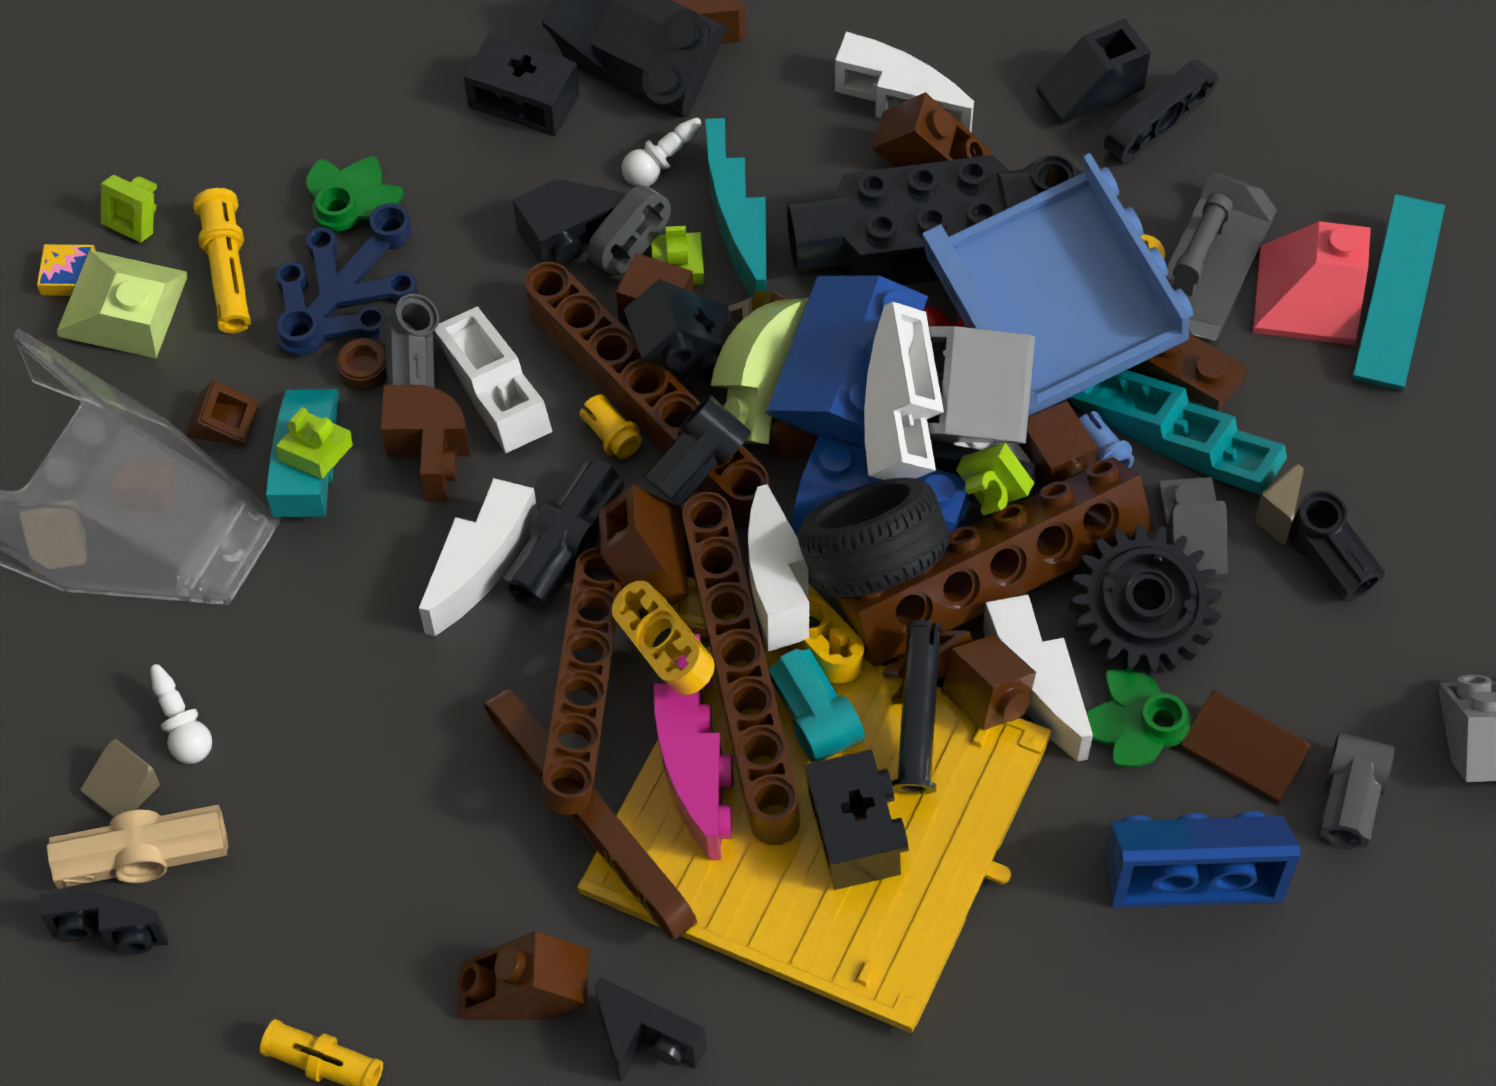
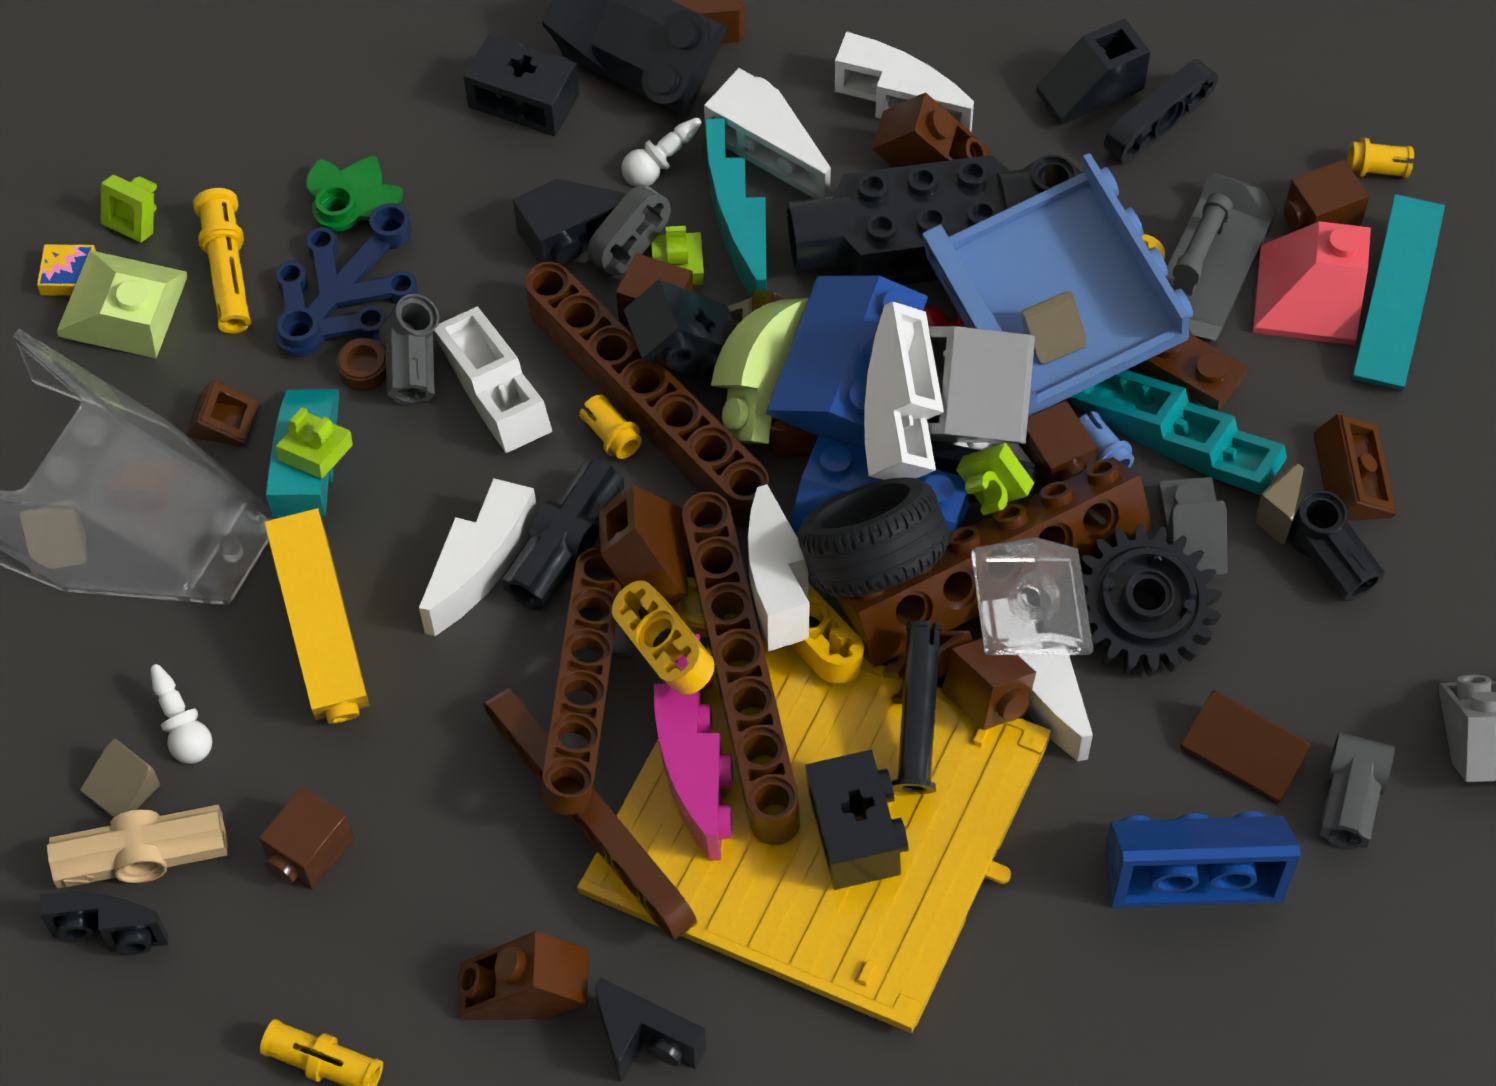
reddish brown brick [381,385,470,502] -> none
black piece [644,395,751,507] -> none
teal piece [768,649,865,763] -> none
green plate [1086,669,1191,768] -> none
none -> reddish brown brick [259,786,354,890]
none -> yellow slope [264,508,370,724]
none -> white slope [704,68,831,198]
none -> clear slope [971,537,1094,655]
none -> dark tan slope [1022,291,1086,365]
none -> reddish brown brick [1284,159,1370,230]
none -> reddish brown slope [1314,413,1397,521]
none -> yellow pin [1347,137,1414,178]

